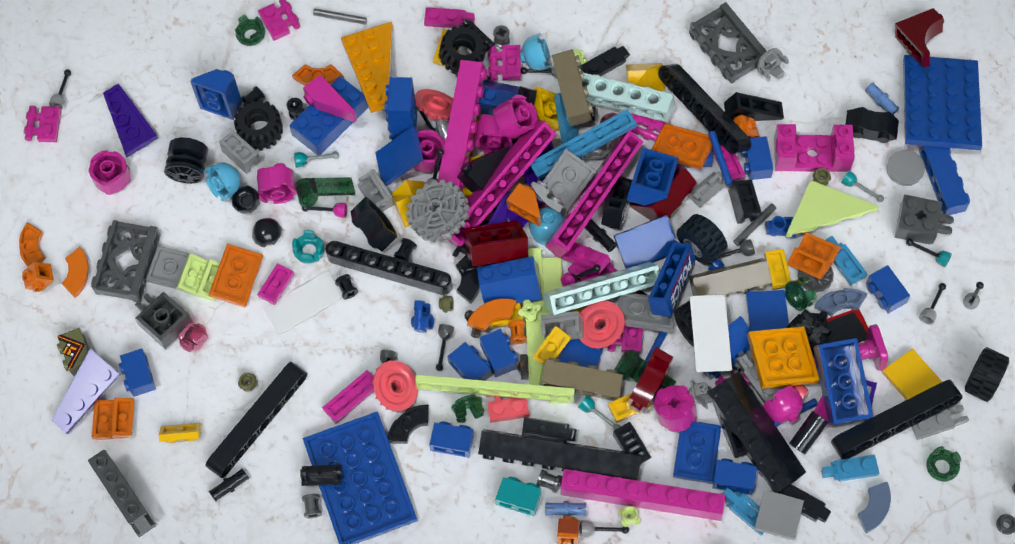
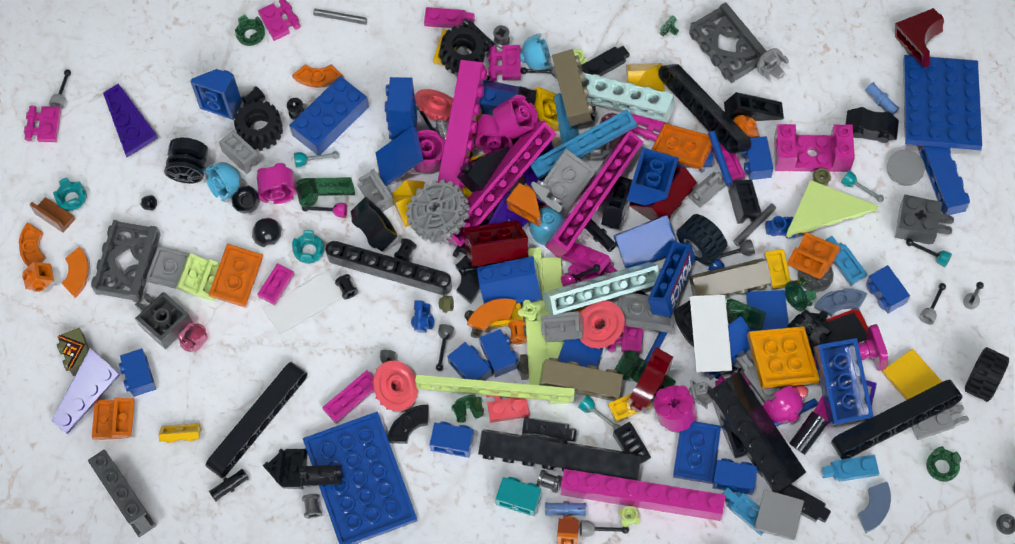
dark pink brick [89,150,131,195] -> none
olive plate [238,373,257,392] -> none
dark pink slope [303,75,357,123] -> none
light orange wing [341,22,393,113] -> none
black hinge [426,148,444,185] -> none
yellow plate [532,326,571,364] -> none
none -> dark orange panel [30,197,75,233]
none -> teal piece [53,178,87,211]
none -> black hinge [140,195,157,210]
none -> black slope [262,449,307,489]
none -> clear green plant [660,15,679,36]
none -> clear green slope [726,298,766,331]

